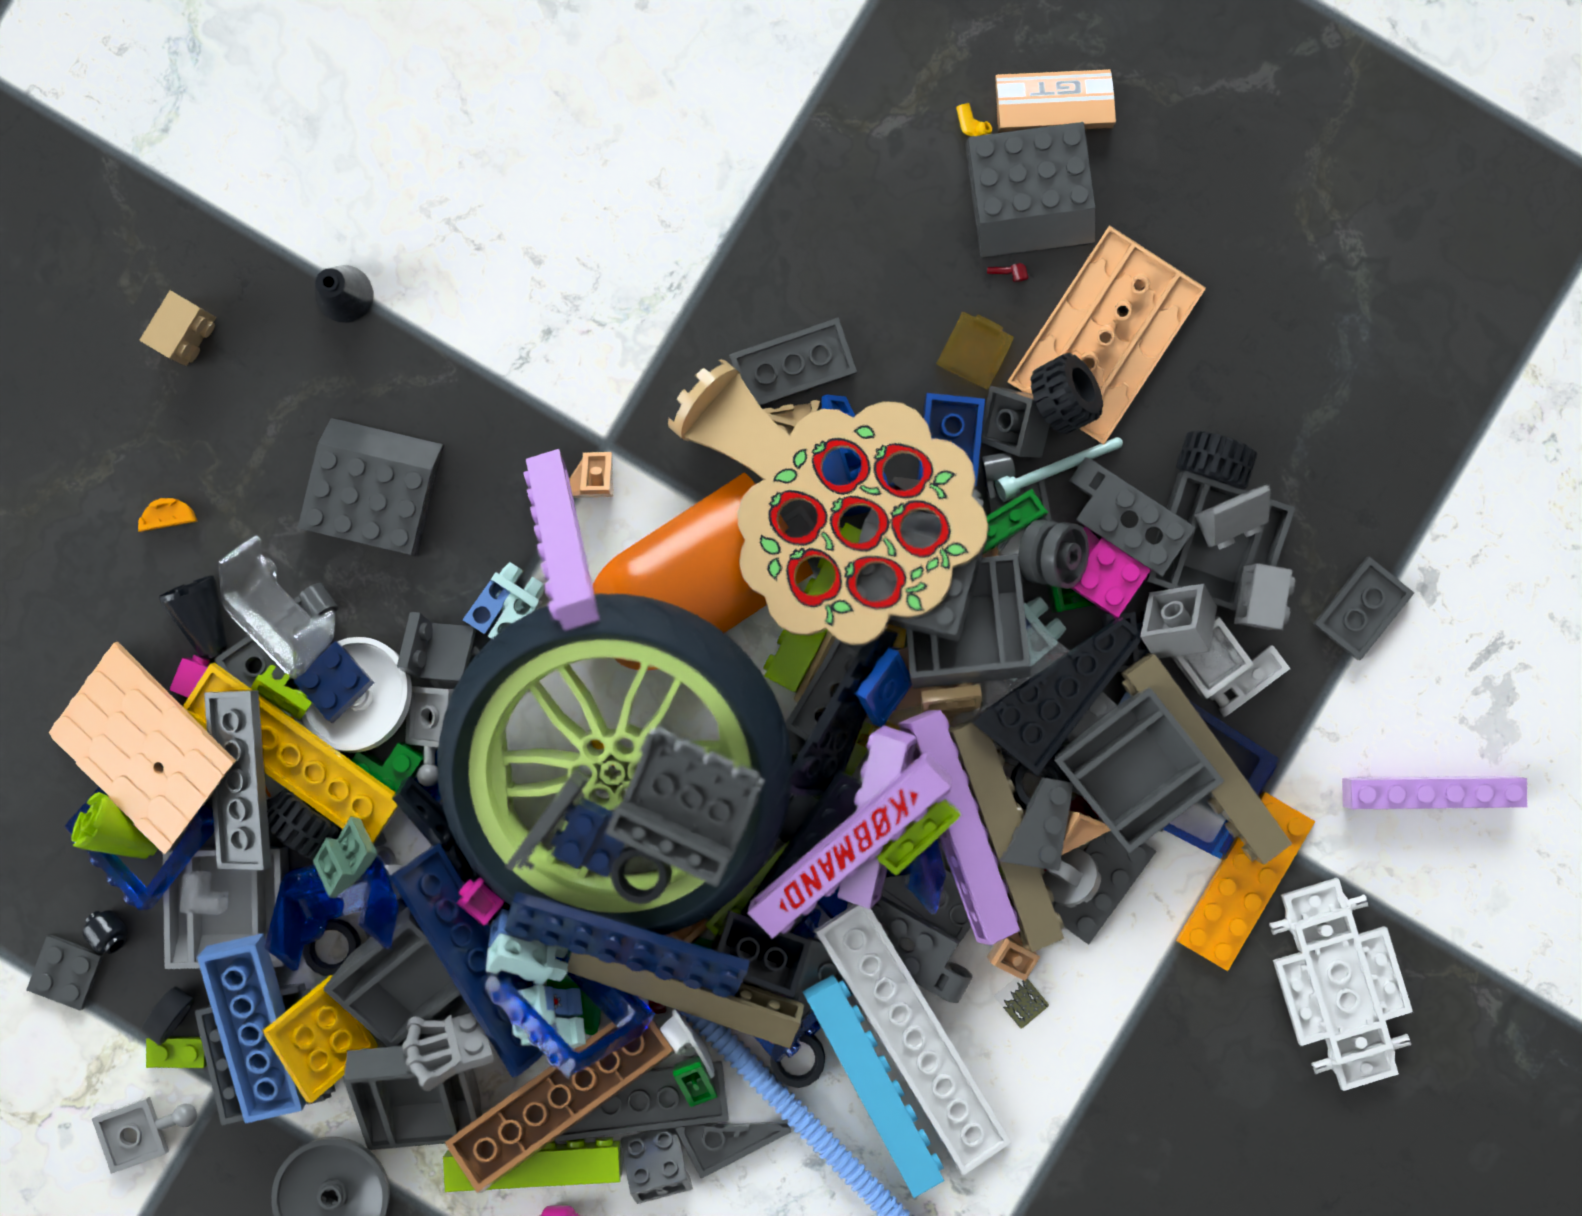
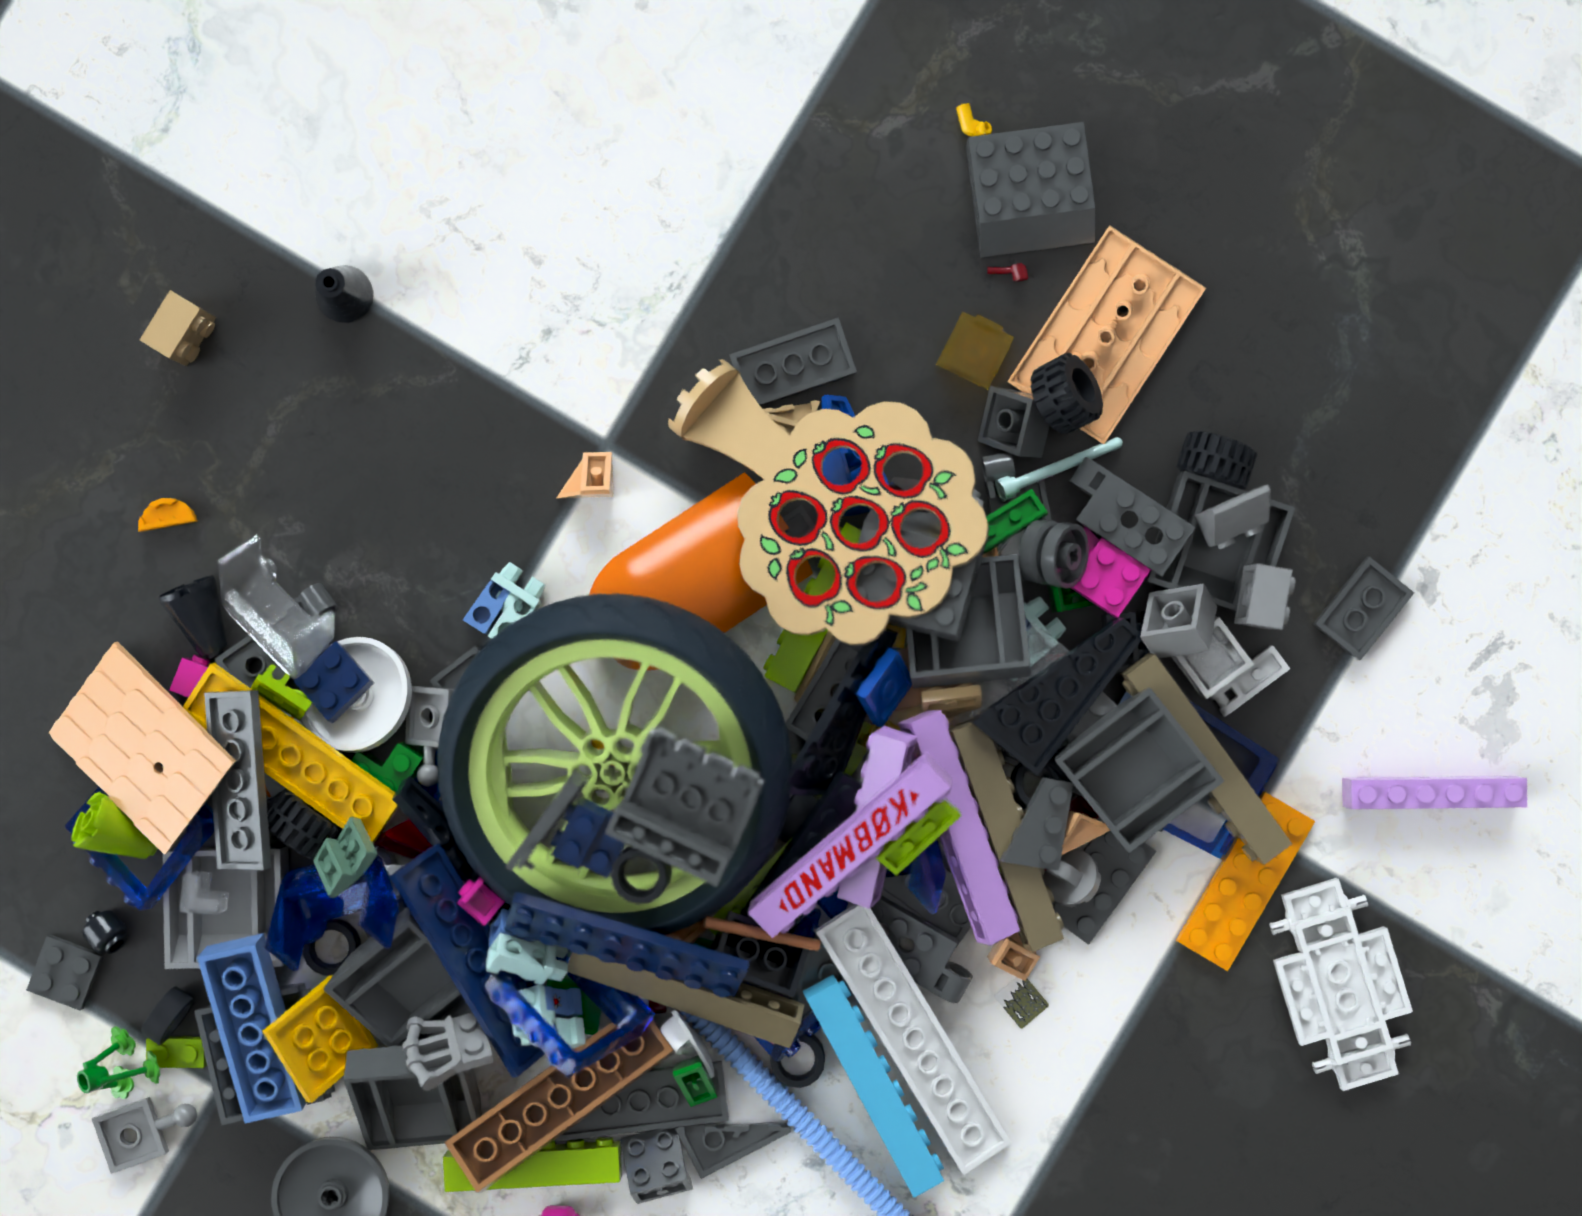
dark grey slope [298,418,444,556] -> none
dark grey bracket [397,612,476,682] -> none
lavender brick [524,449,600,631] -> none
blue brick [917,393,985,488] -> none
light nougat slope [995,70,1116,133] -> none
none -> plant [77,1026,160,1099]
none -> dark red slope [374,819,432,860]
none -> nougat bar [703,916,821,951]

